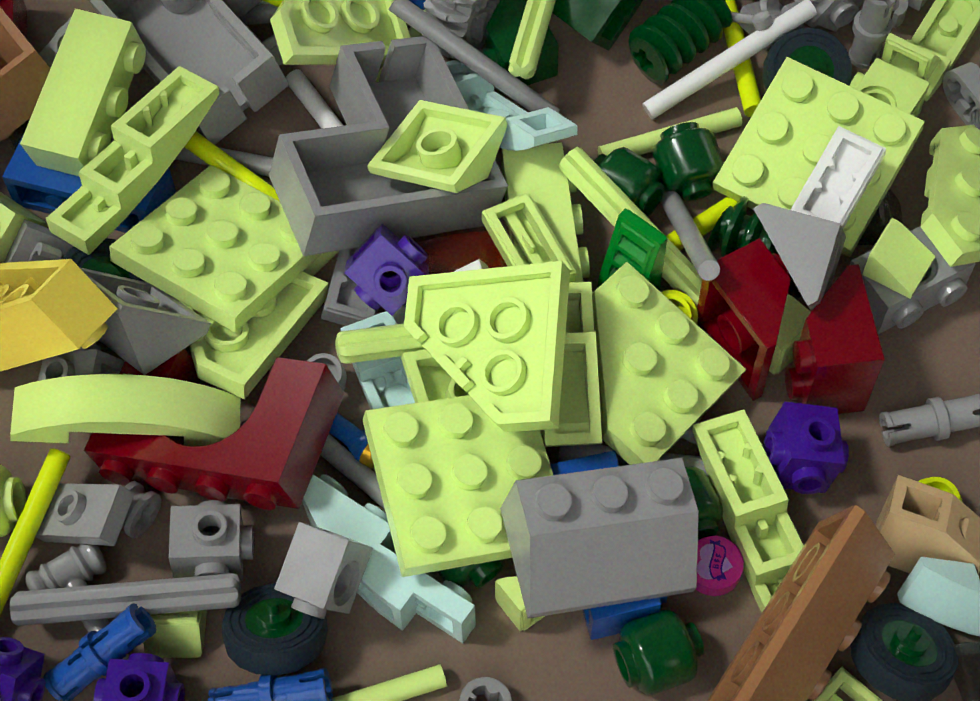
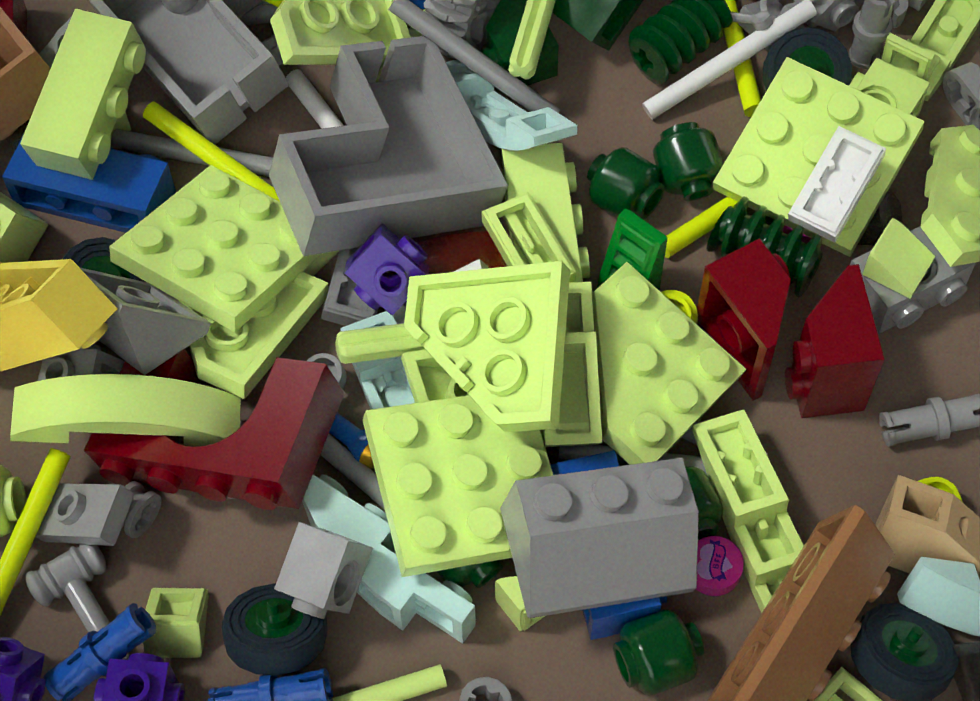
light grey tile [4,219,74,263] -> none
light grey axle [10,573,241,626] -> none
yellowish green slope [46,66,220,255] -> none
light grey brick [169,500,254,581] -> none
yellowish green slope [367,100,508,193] -> none
yellowish green axle [559,147,702,308] -> none
yellowish green bar [597,107,742,156] -> none
light grey bar [661,191,720,281] -> none
light grey slope [753,203,846,311] -> none
dark purple brick [763,401,849,494] -> none
yellowish green slope [769,294,811,375] -> none

